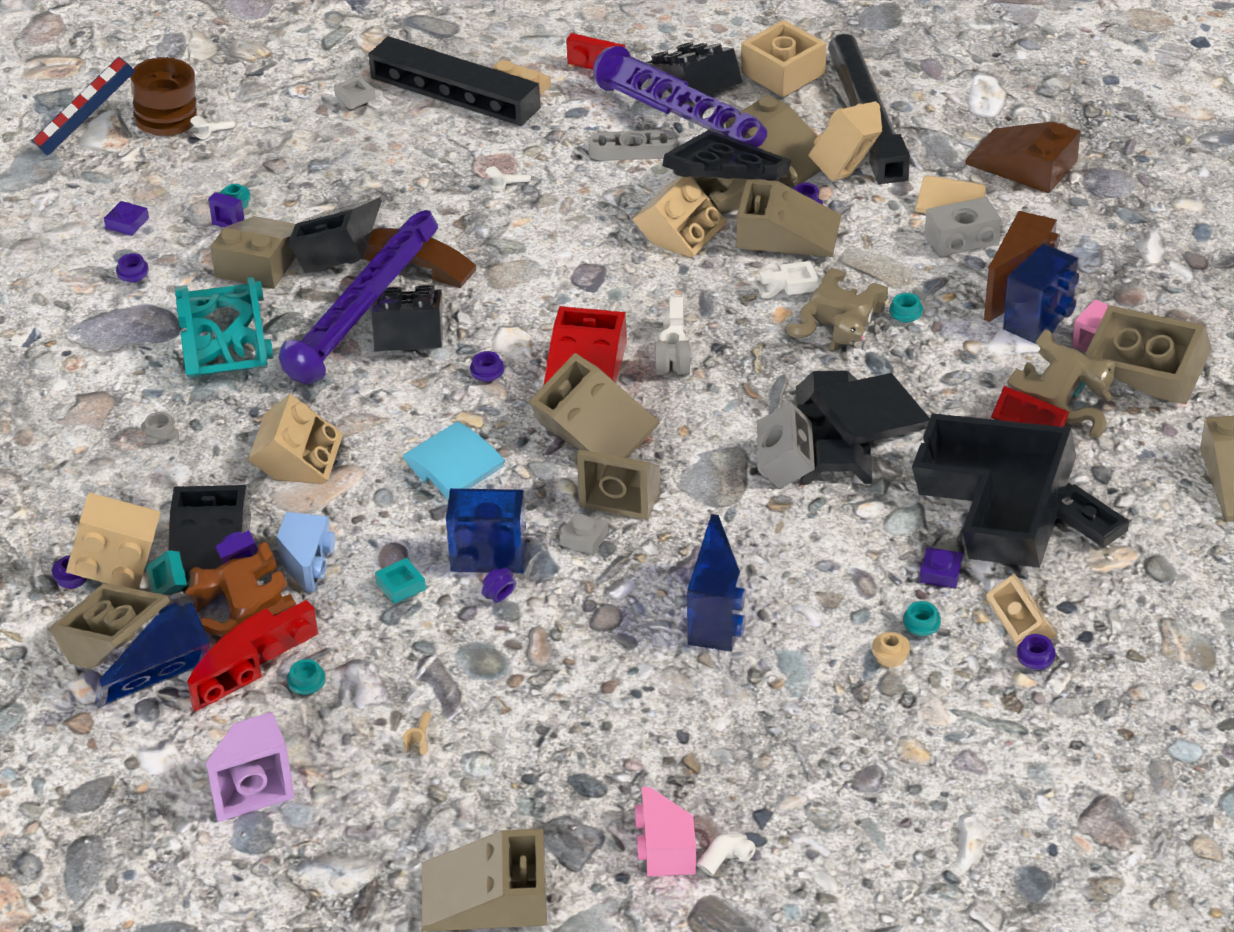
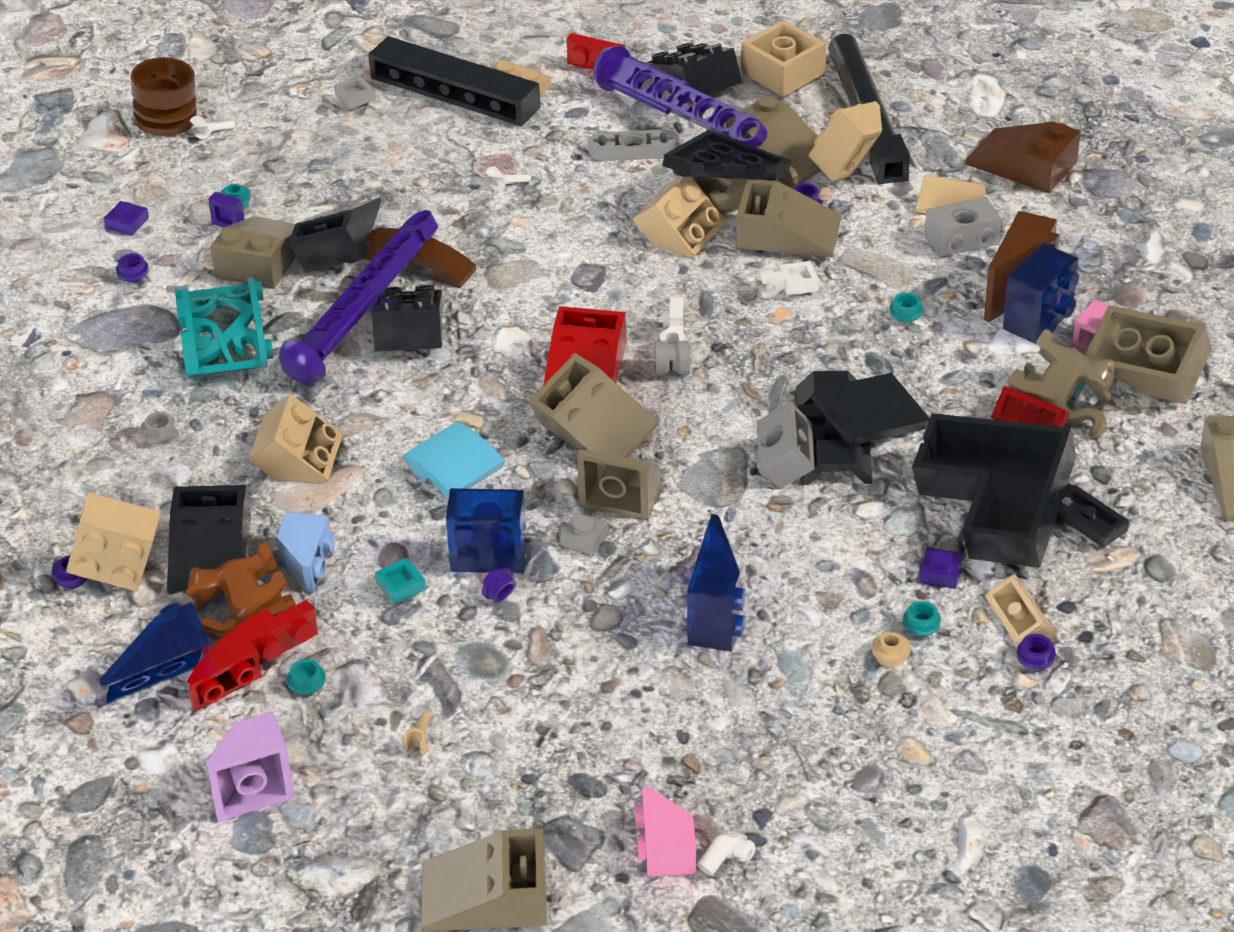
tile [31,56,135,155] -> none
dark tan slope [49,583,170,669] -> none
teal plate [146,551,187,598] -> none
dark purple plate [215,530,258,564] -> none
dark purple plate [470,351,504,382] -> none
dark tan animal [786,268,888,352] -> none

